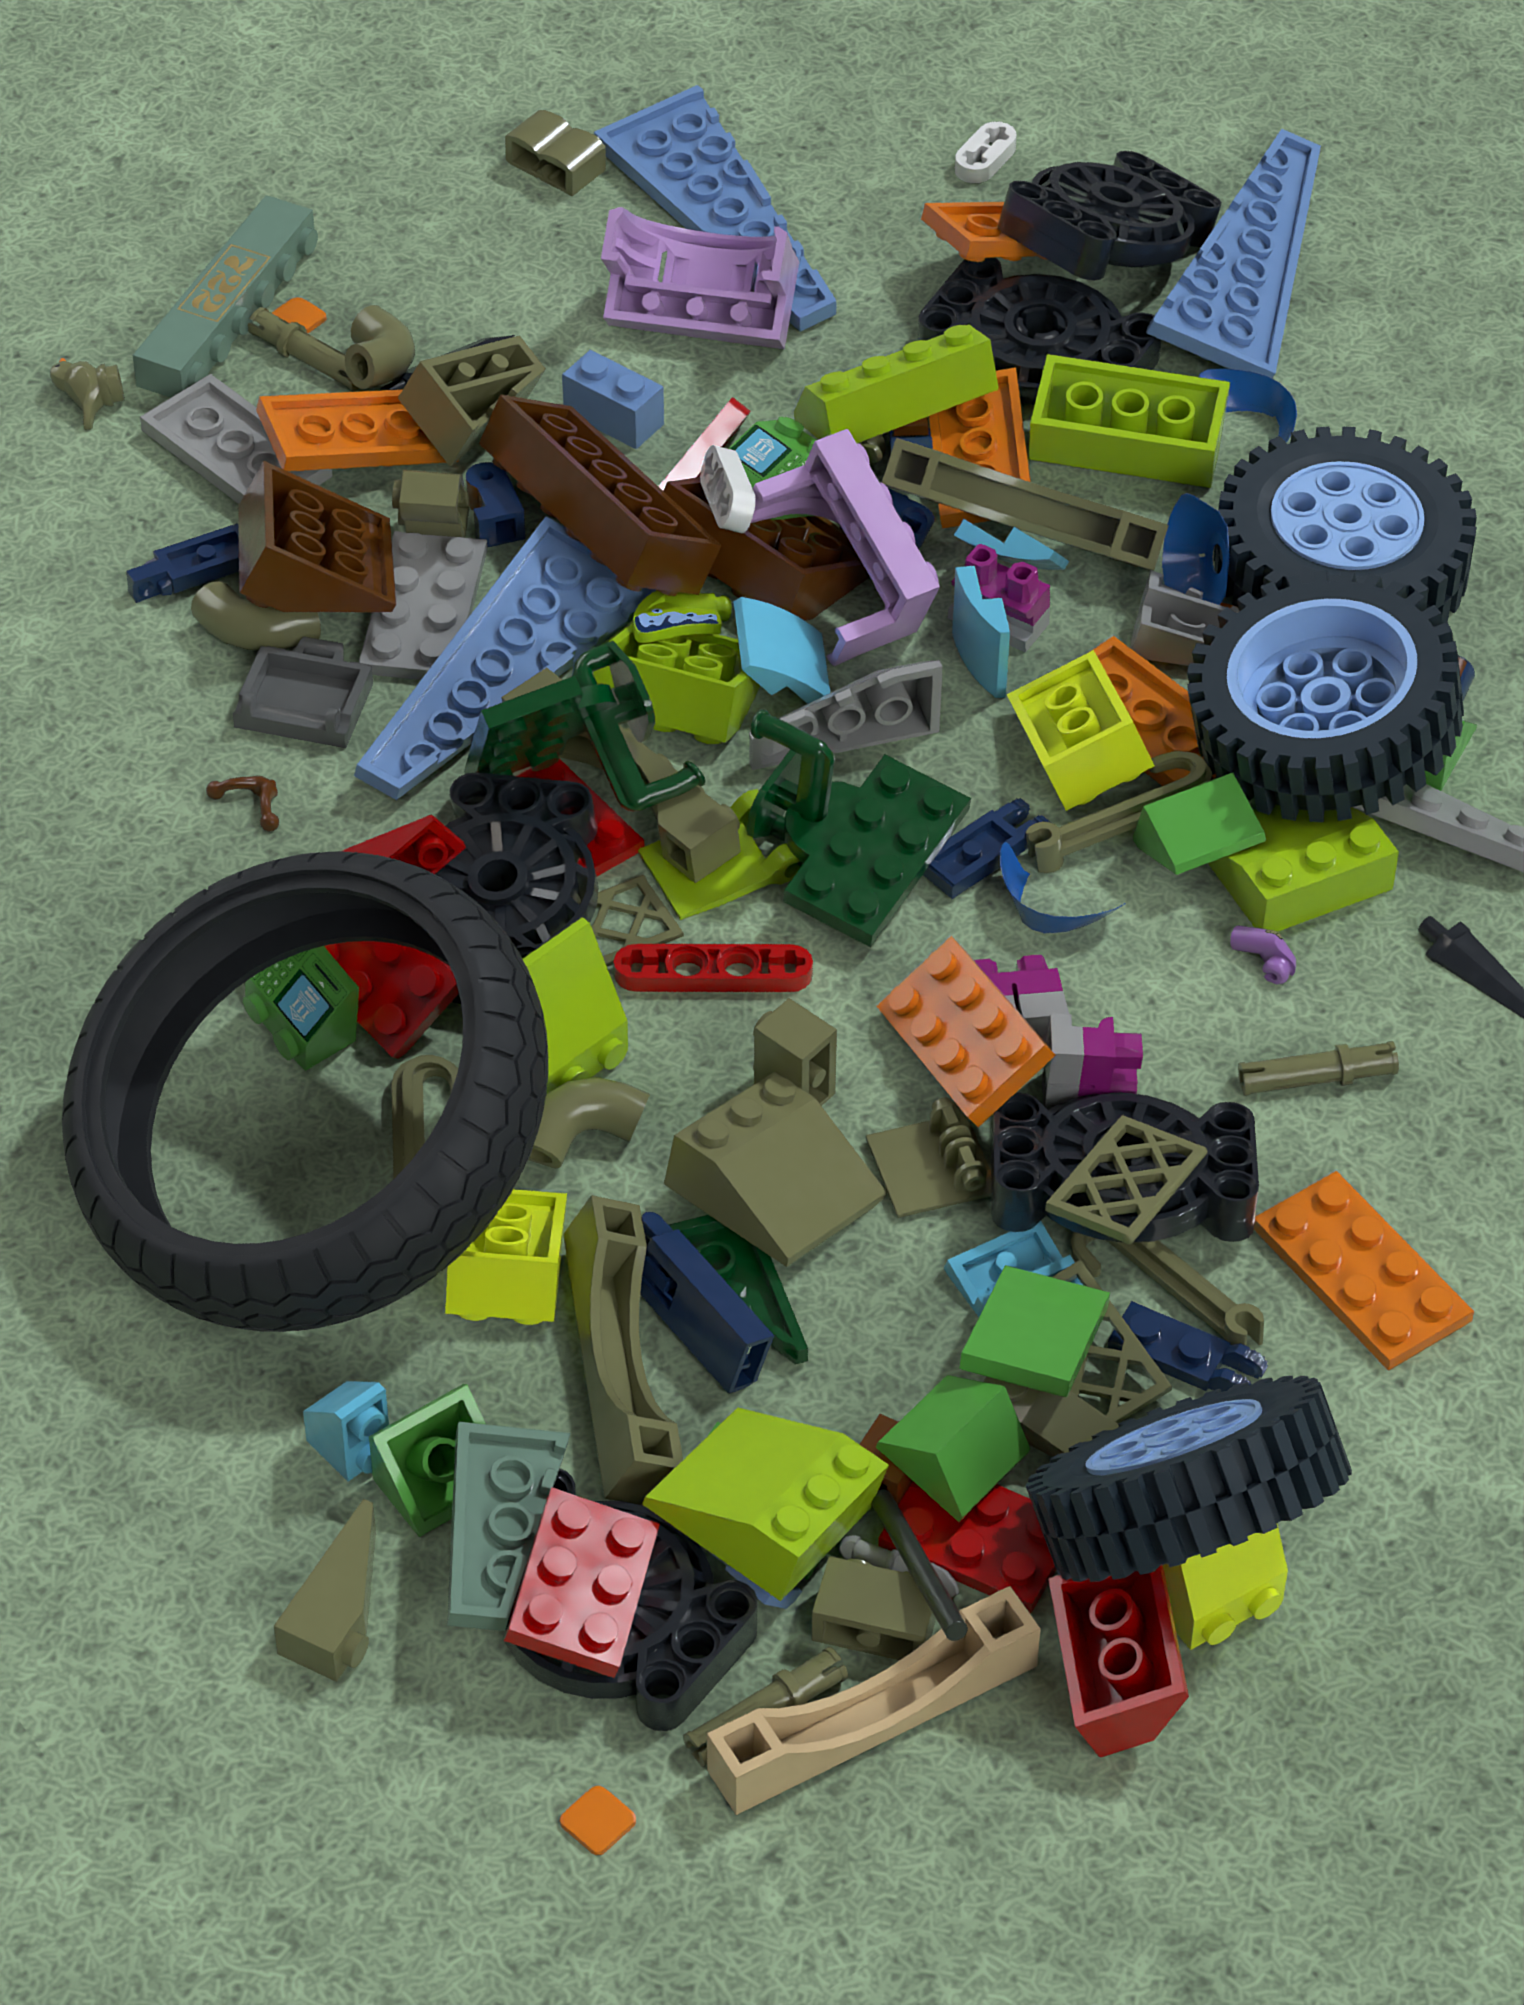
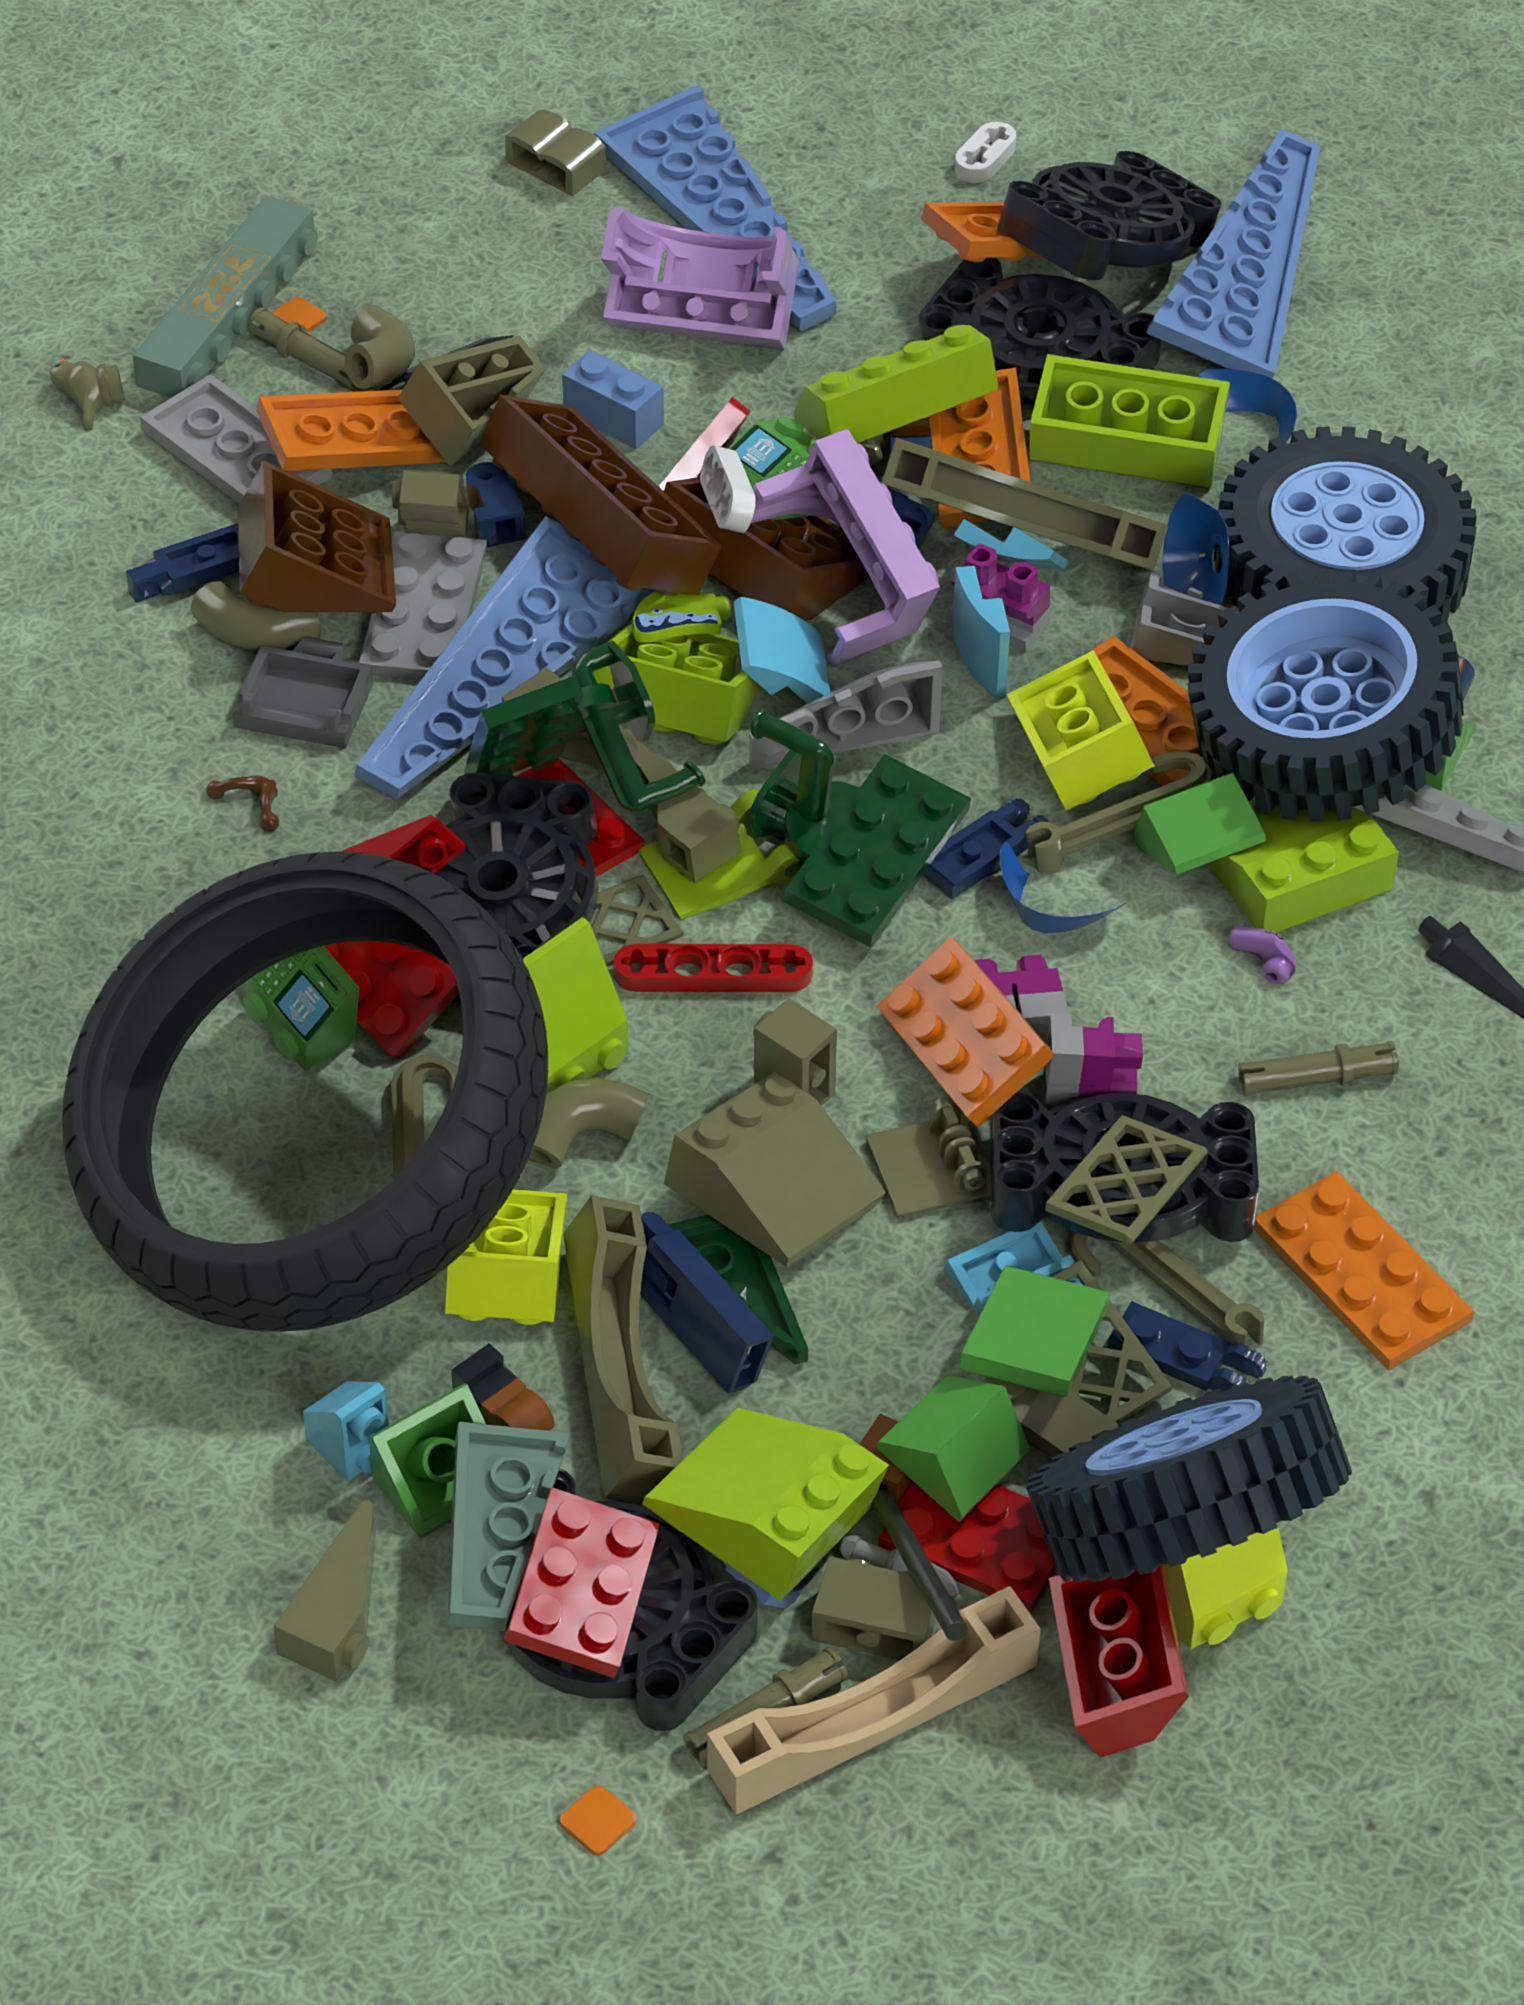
none -> leg [451,1343,555,1431]

